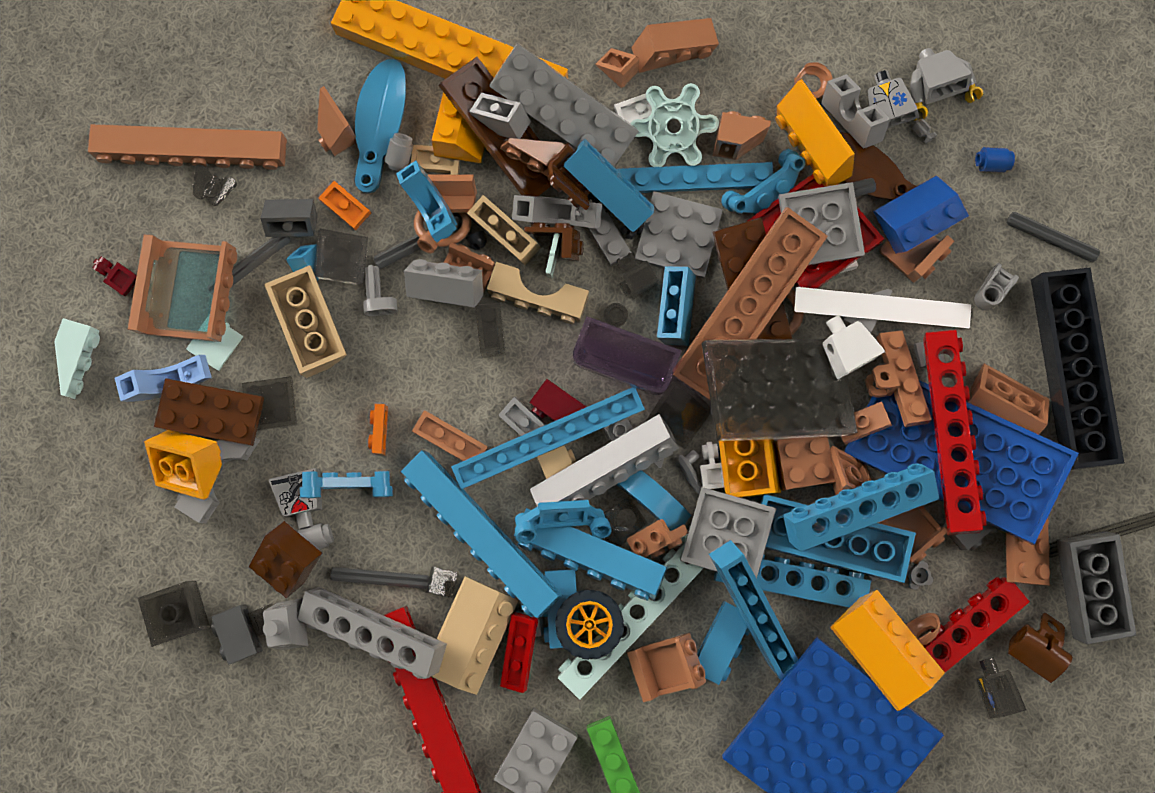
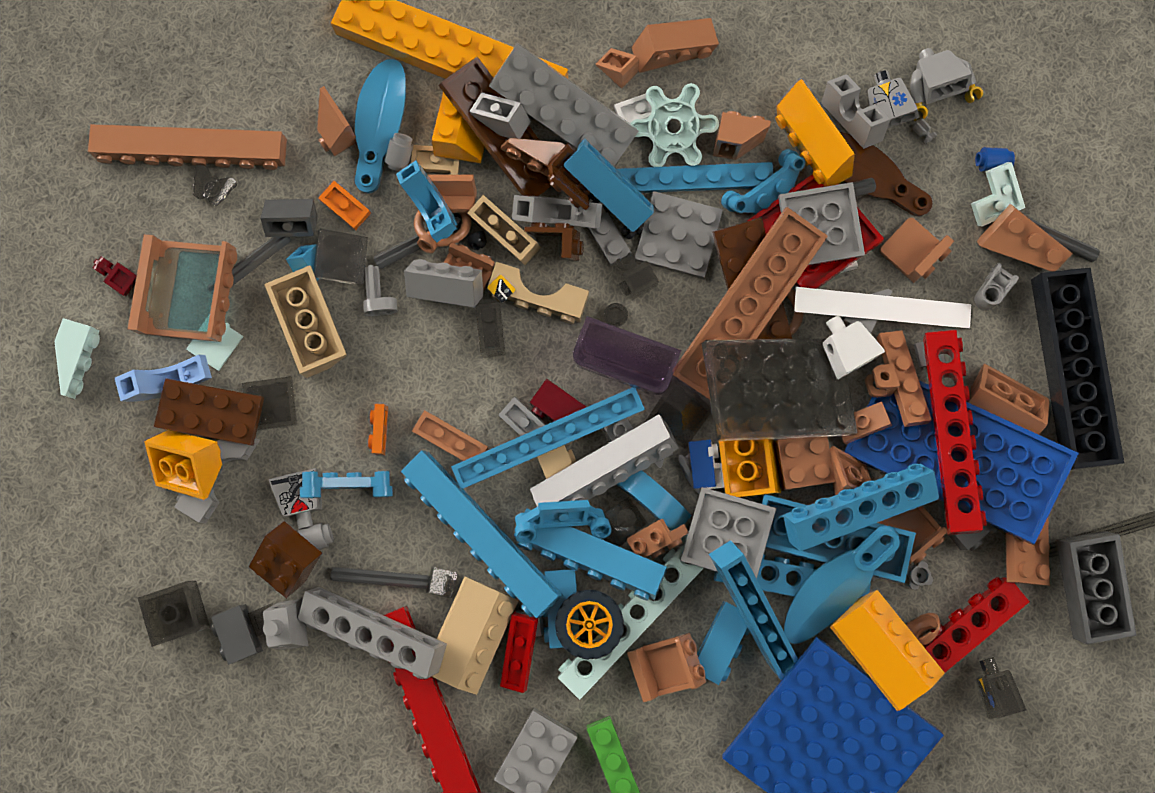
light aqua piece [545,233,561,278] -> none
dark azure brick [657,266,696,346] -> none
nougat piece [794,62,832,99] -> none
blue slope [873,176,969,254] -> none
reddish brown piece [1008,613,1073,683] -> none
none -> sticker [487,275,516,303]
none -> blue sticker [689,440,716,489]
none -> dark azure plant [784,526,900,644]
none -> light aqua plate [971,162,1025,226]
none -> nougat wedge [977,204,1073,272]

